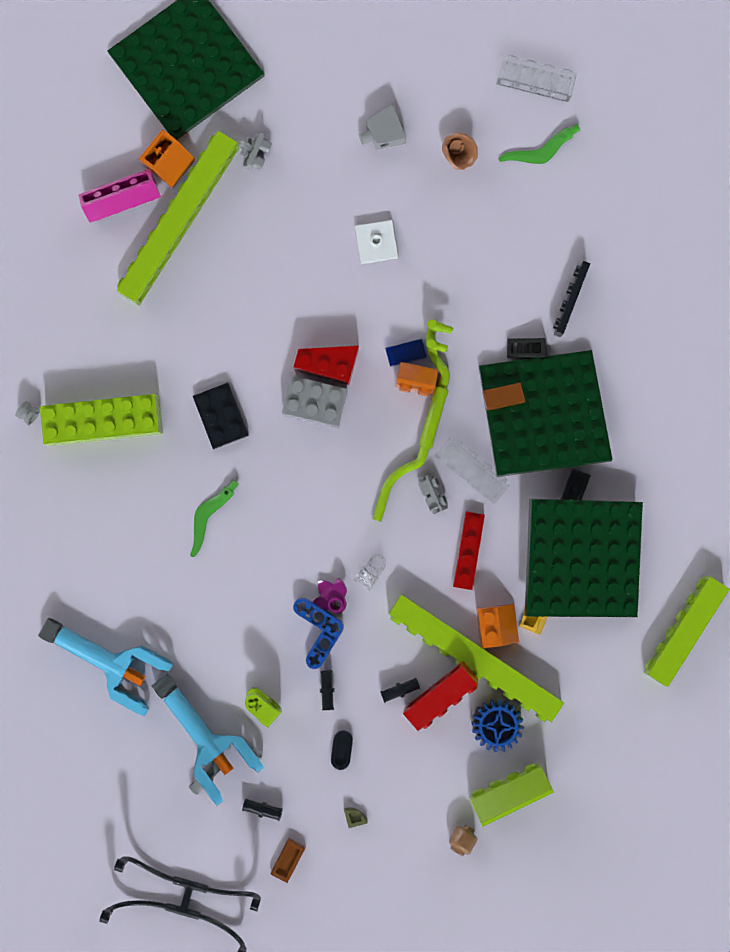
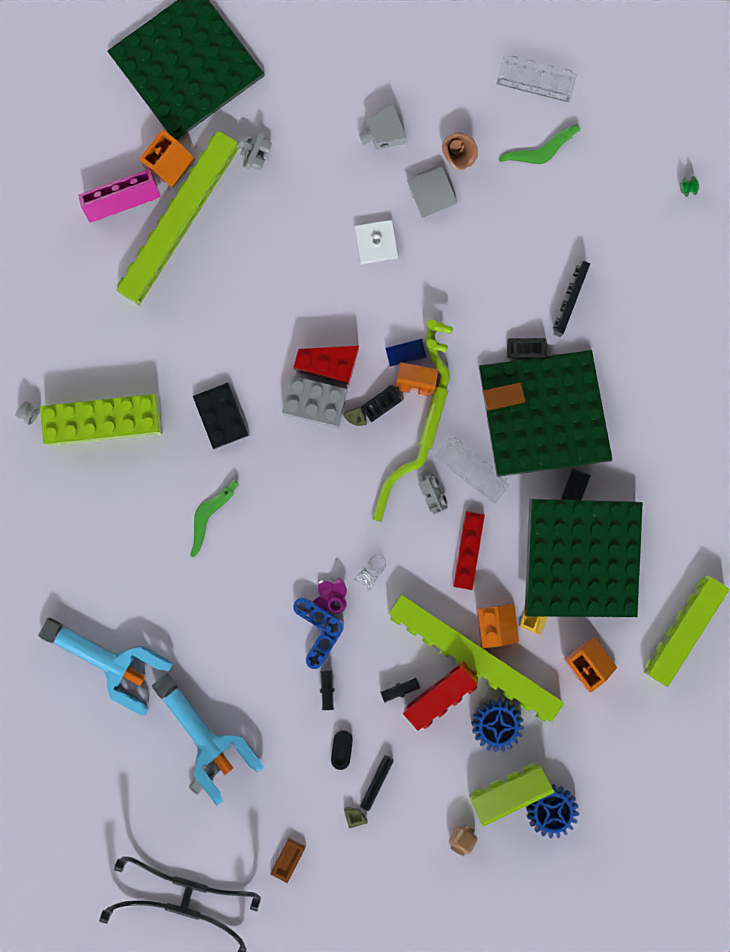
black pin [242,798,283,821] -> none
lime piece [245,687,282,728] -> none
none -> olive tile [342,407,367,426]
none -> black axle [360,755,394,811]
none -> black slope [361,385,404,423]
none -> light grey slope [407,166,457,218]
none -> blue gear [526,784,579,839]
none -> orange slope [563,636,618,693]
none -> green wheel [680,176,699,197]

